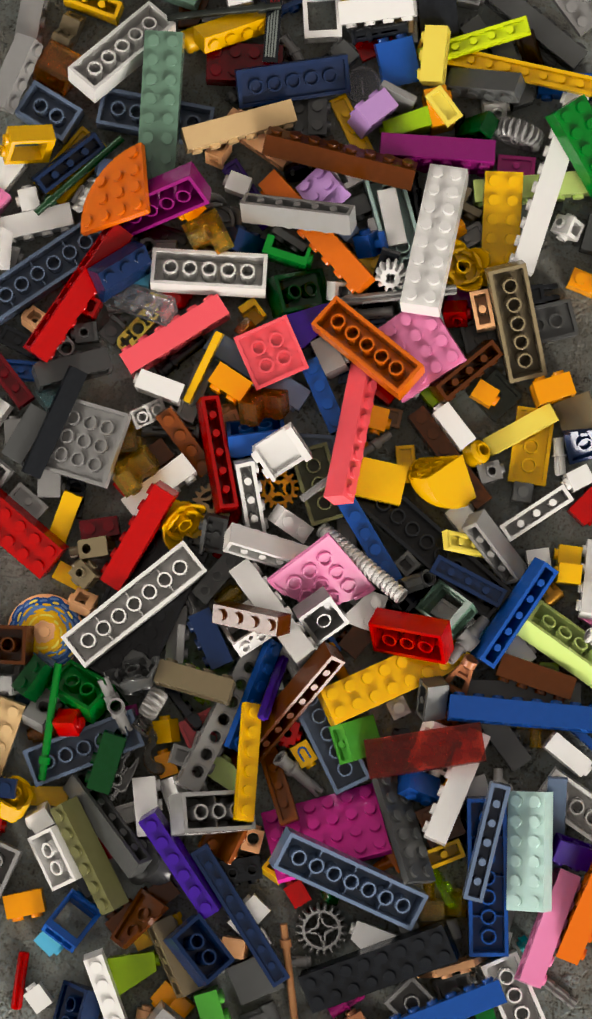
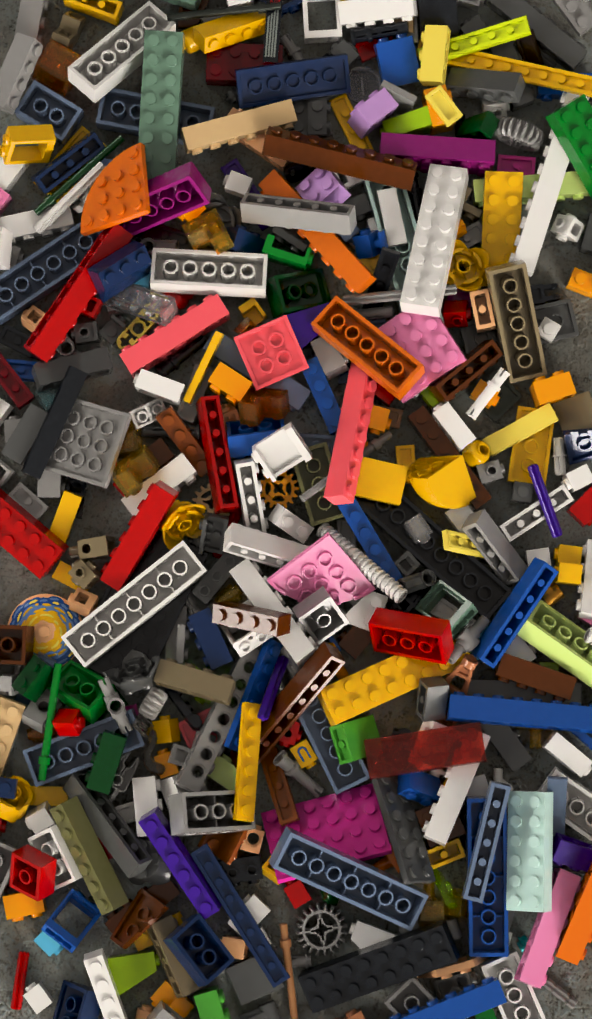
white brick [15,185,41,212] -> none
dark red brick [79,515,121,540] -> none
light nougat brick [205,143,232,170] -> none
white brick [326,281,353,301] -> none
dark pink axle [327,995,365,1019] -> none
white gear [375,258,407,292] -> none
light grey brick [385,695,411,721] -> none
dark blue plate [429,555,508,608] -> none
none -> red brick [9,844,57,901]
none -> white axle [33,162,106,234]
none -> clear brick [403,513,433,544]
none -> white pin [466,367,510,420]
none -> dark purple axle [527,464,562,538]
none -> white plate [538,316,561,343]

